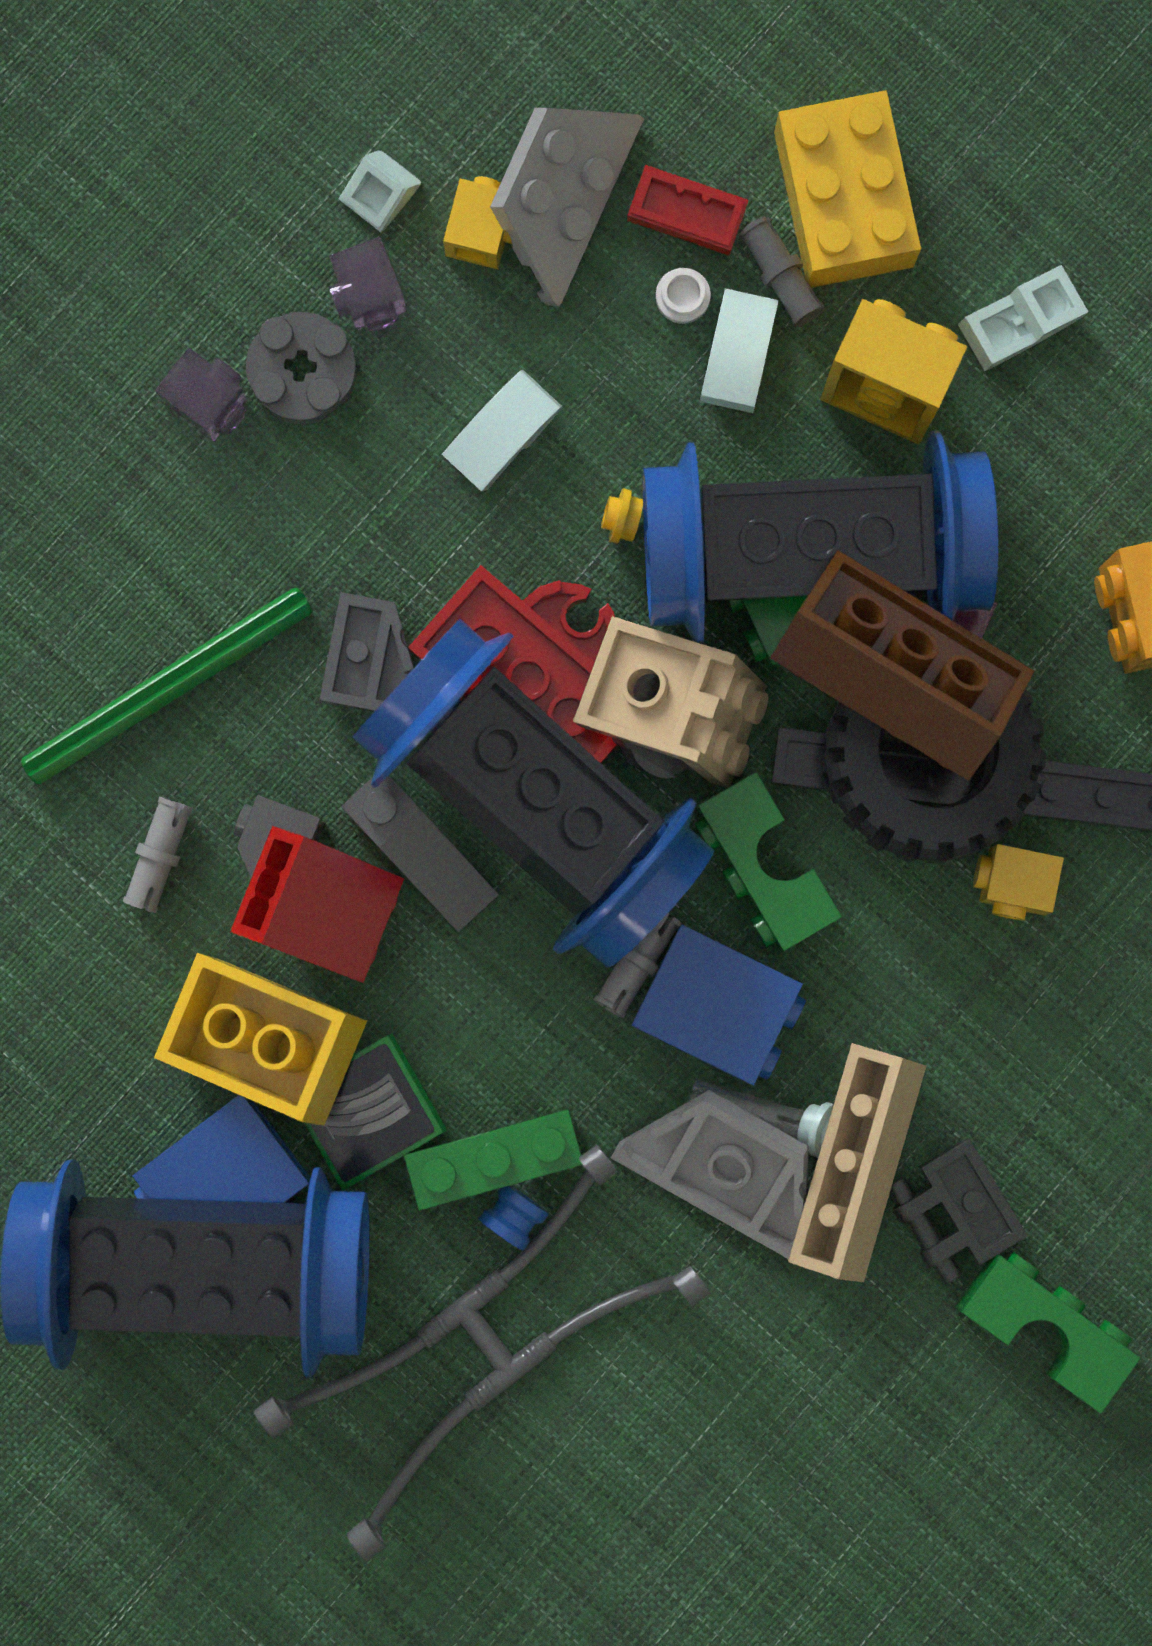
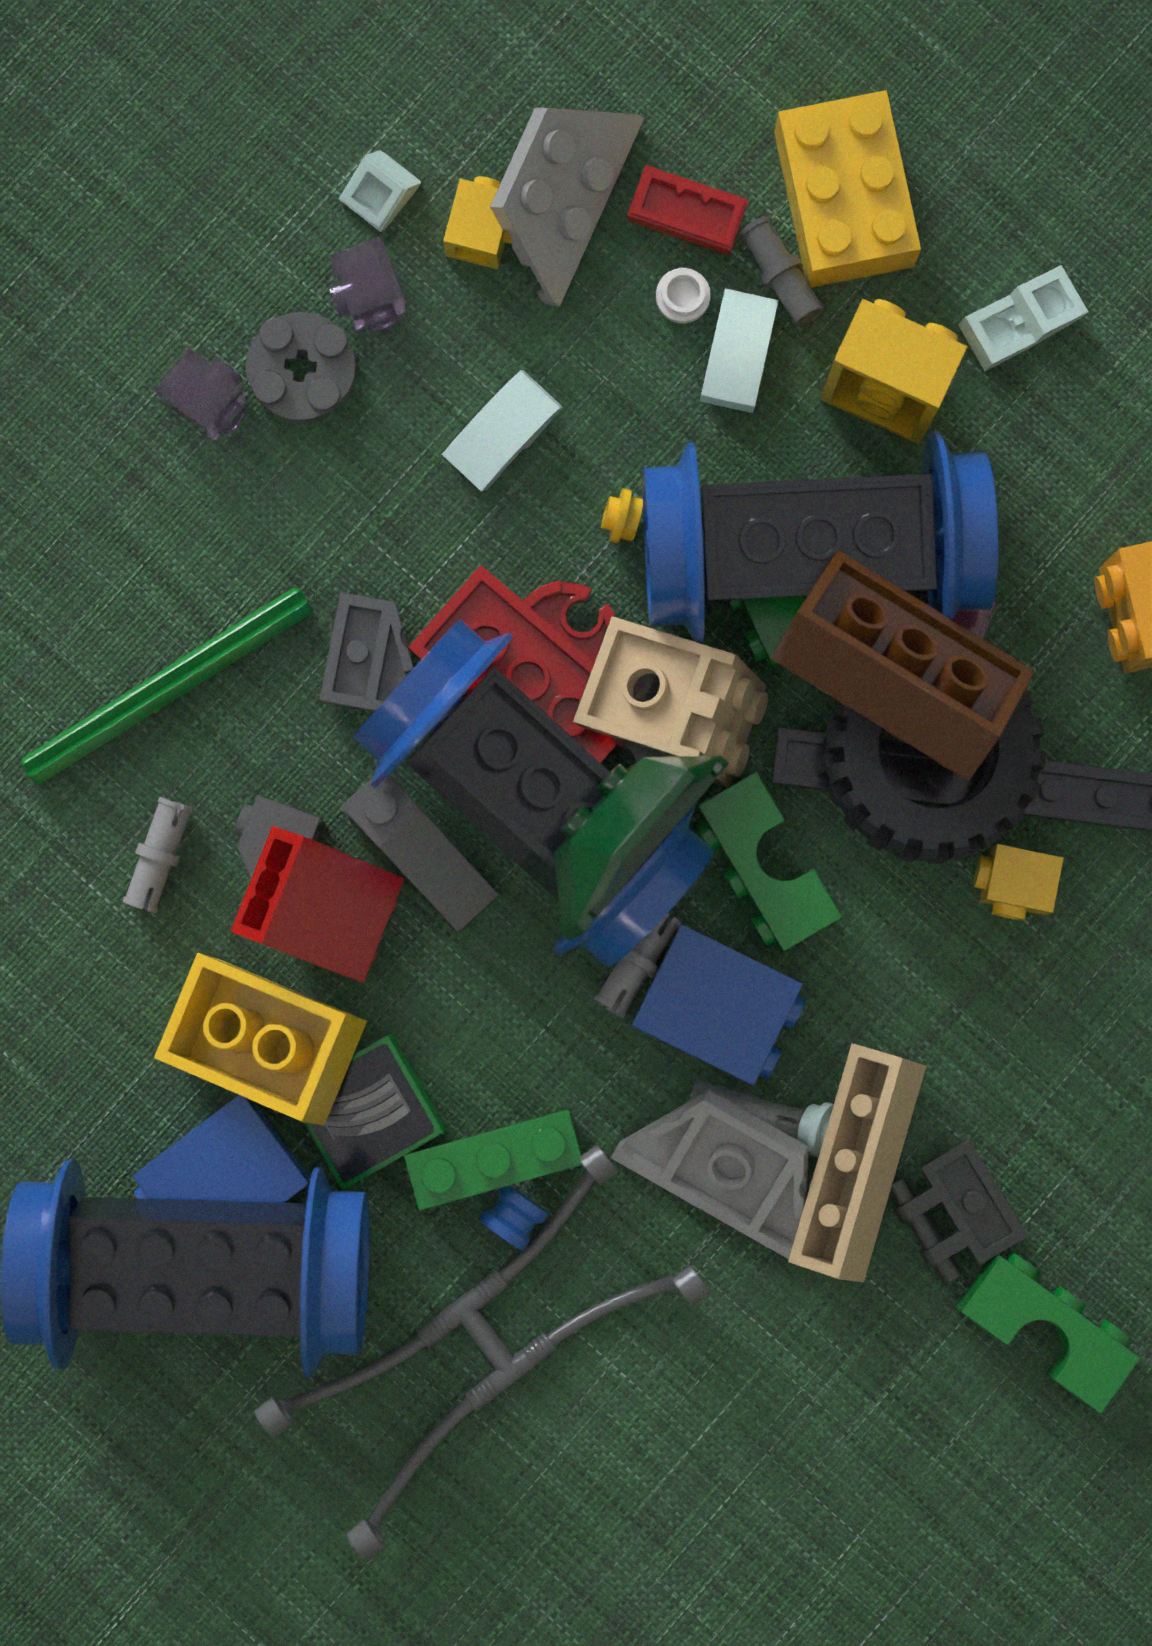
none -> dark green wedge [554,756,730,941]

